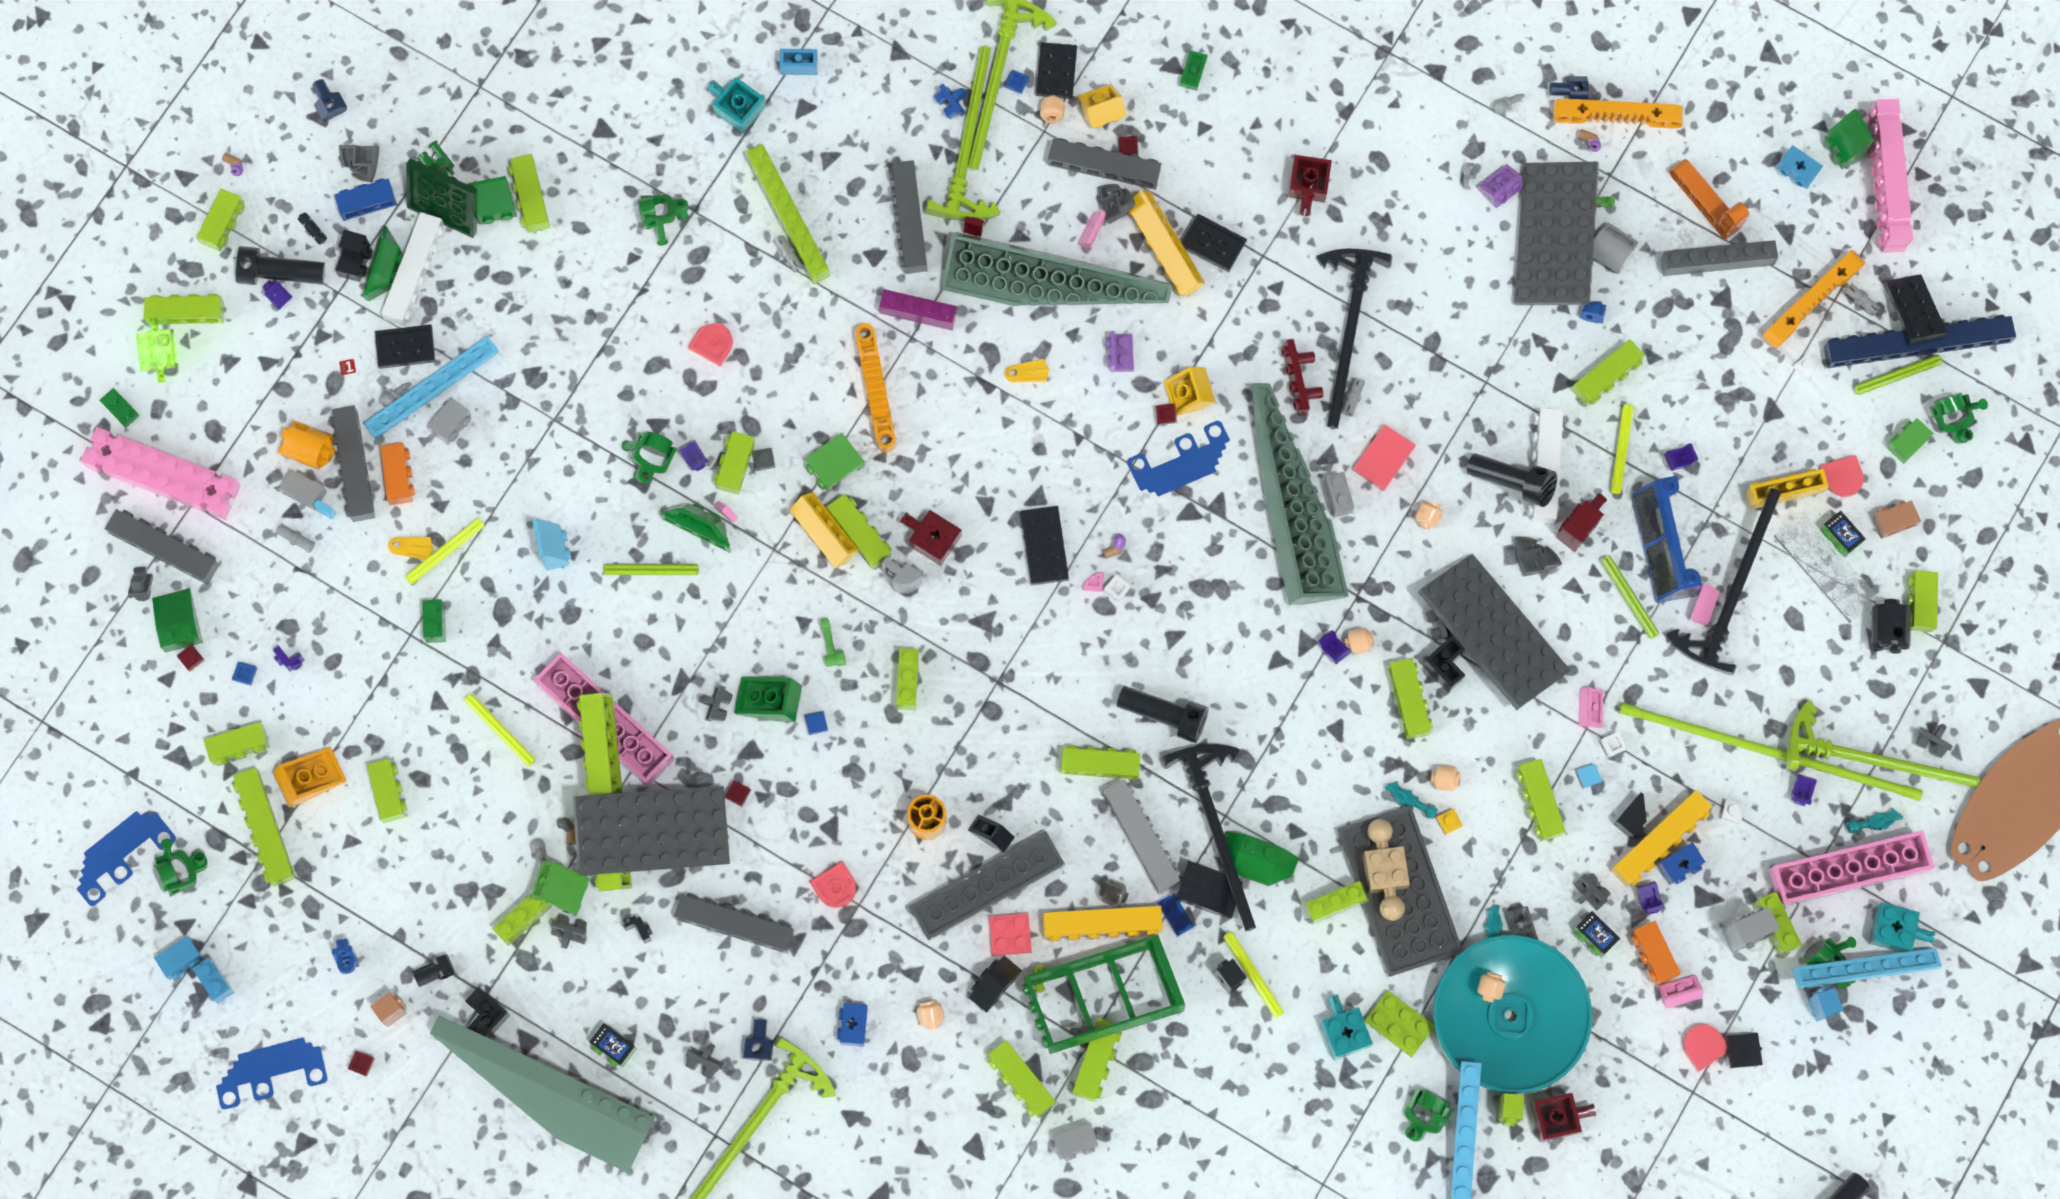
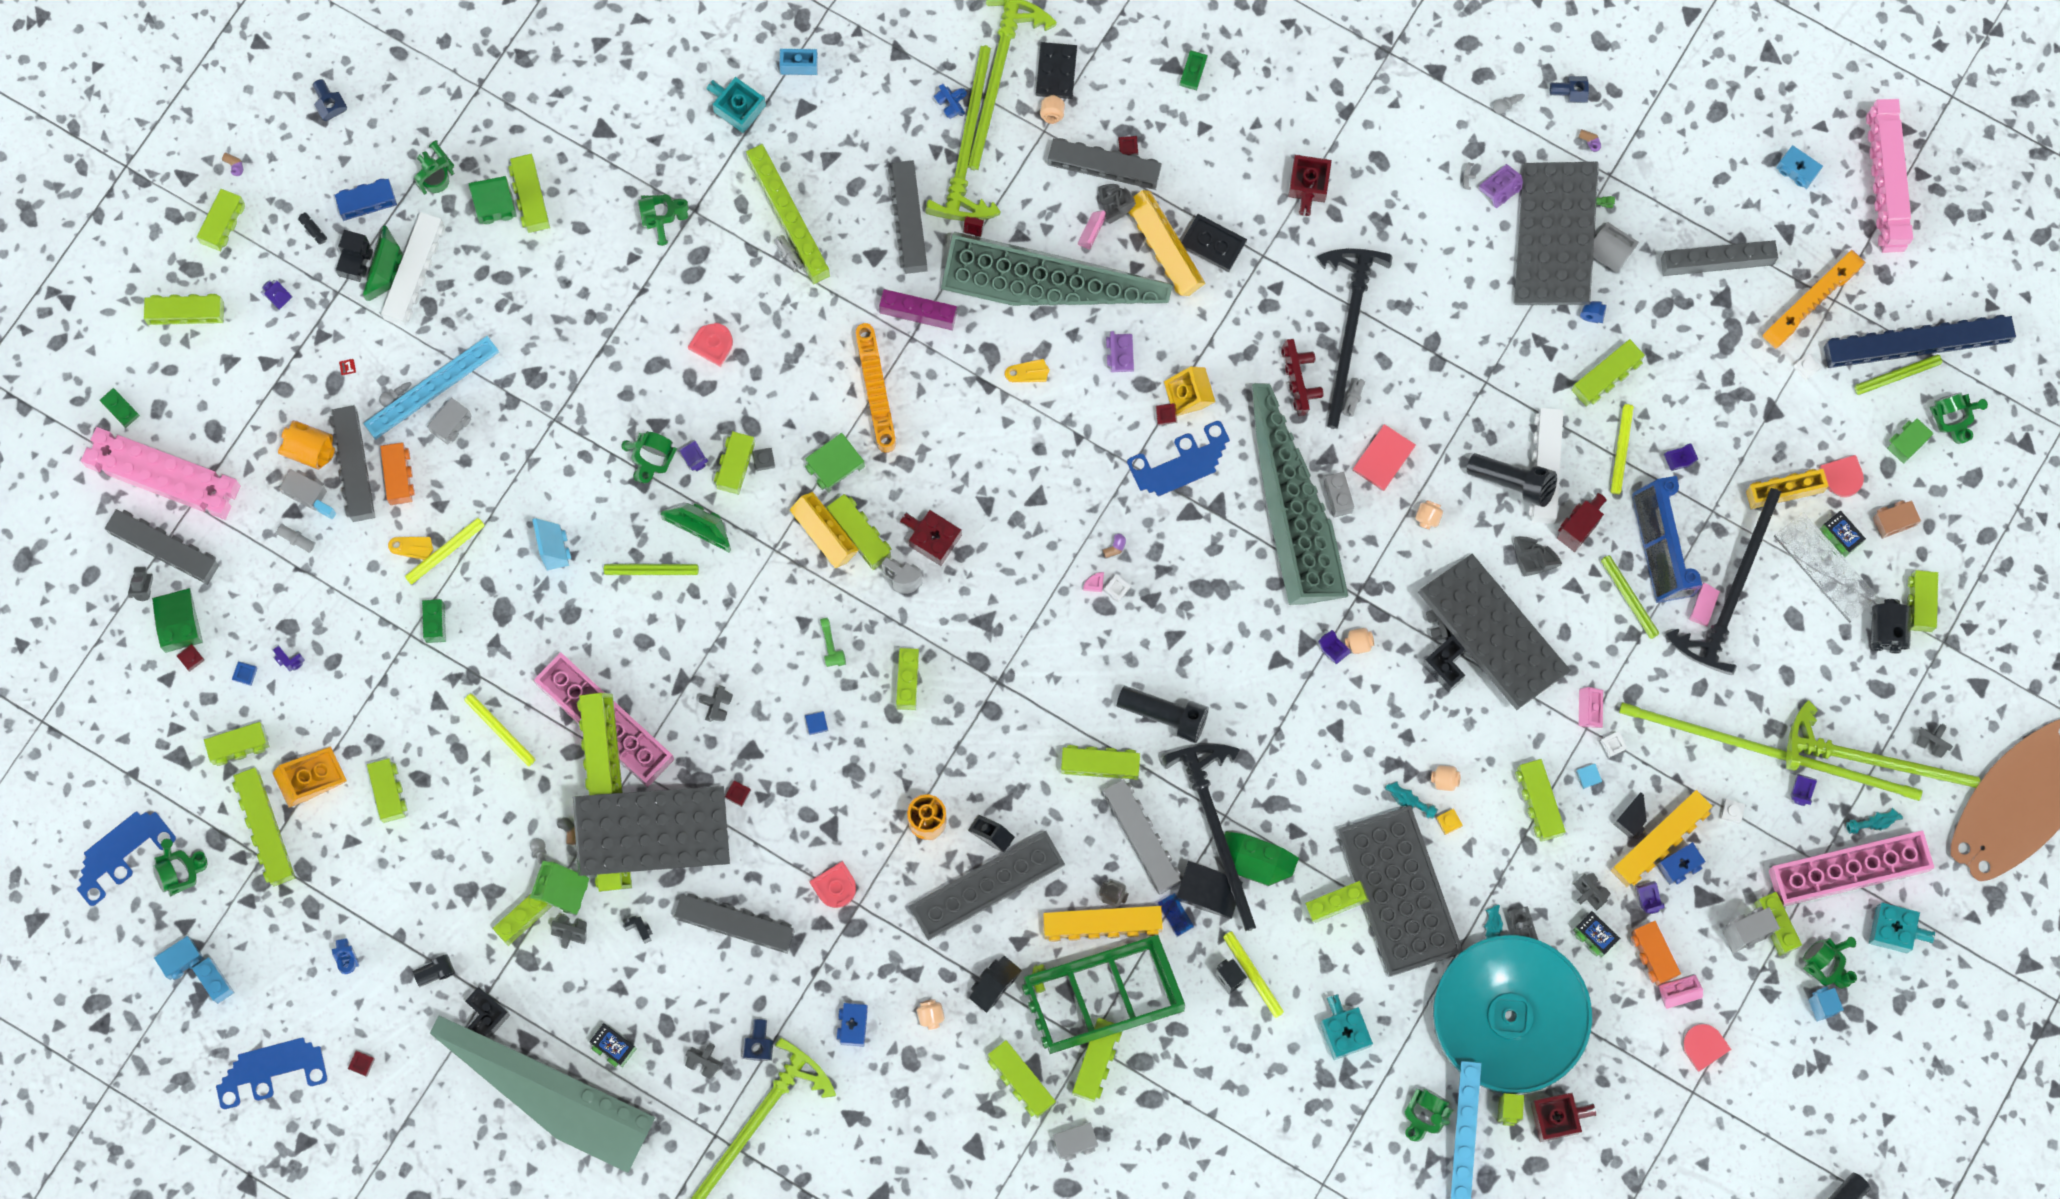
clear neon green plate [136,318,178,383] -> none
black piece [236,246,326,285] -> none
dark grey brick [339,145,380,183] -> none
nougat brick [370,992,407,1028] -> none
black plate [375,324,436,369] -> none
dark green plate [406,158,477,238] -> none
bright pink tile [714,501,738,522] -> none
green slope [734,677,802,722] -> none
coral plate [990,913,1032,956] -> none
blue tile [1005,69,1029,94] -> none
black plate [1020,506,1069,586] -> none
yellow slope [1077,84,1127,128] -> none
tan brick [1363,819,1410,921] -> none
lime plate [1364,990,1434,1058] -> none
lime brick [1388,658,1433,740] -> none
light nougat head [1477,972,1506,1002] -> none
light orange gear [1553,99,1683,129] -> none
orange beam [1669,159,1749,239] -> none
black piece [1725,1033,1763,1068] -> none
medium azure plate [1792,948,1942,988] -> none
green slope [1824,109,1874,169] -> none
light grey pin [1844,283,1881,316] -> none
black plate [1884,274,1947,344] -> none

